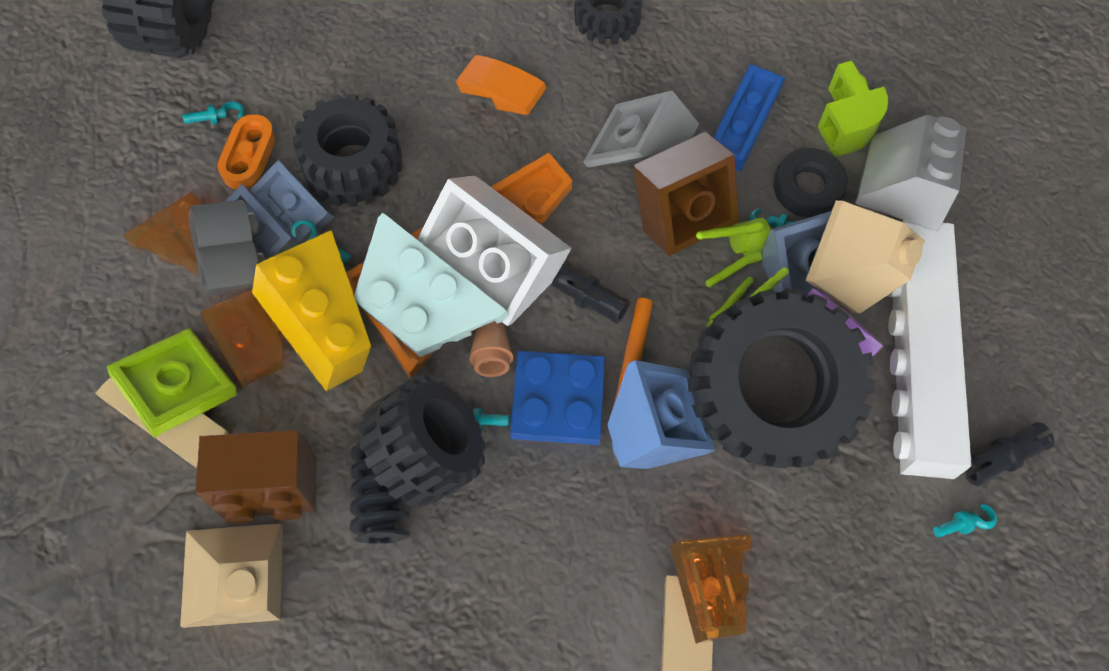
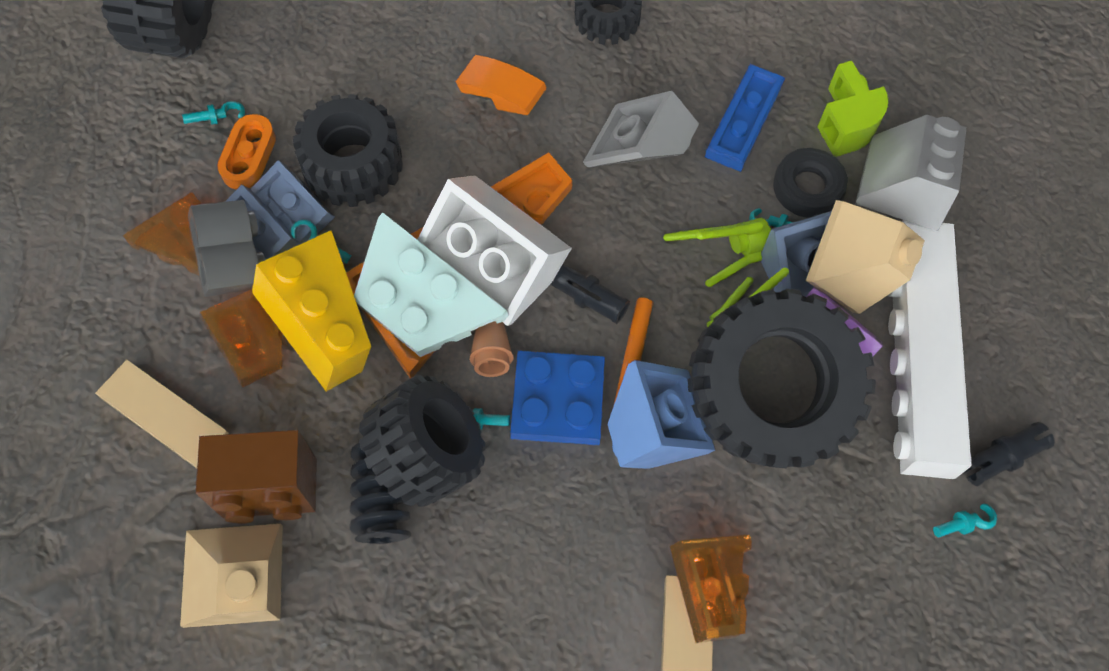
lime tile [107,328,237,438] -> none
reddish brown brick [633,132,739,256] -> none

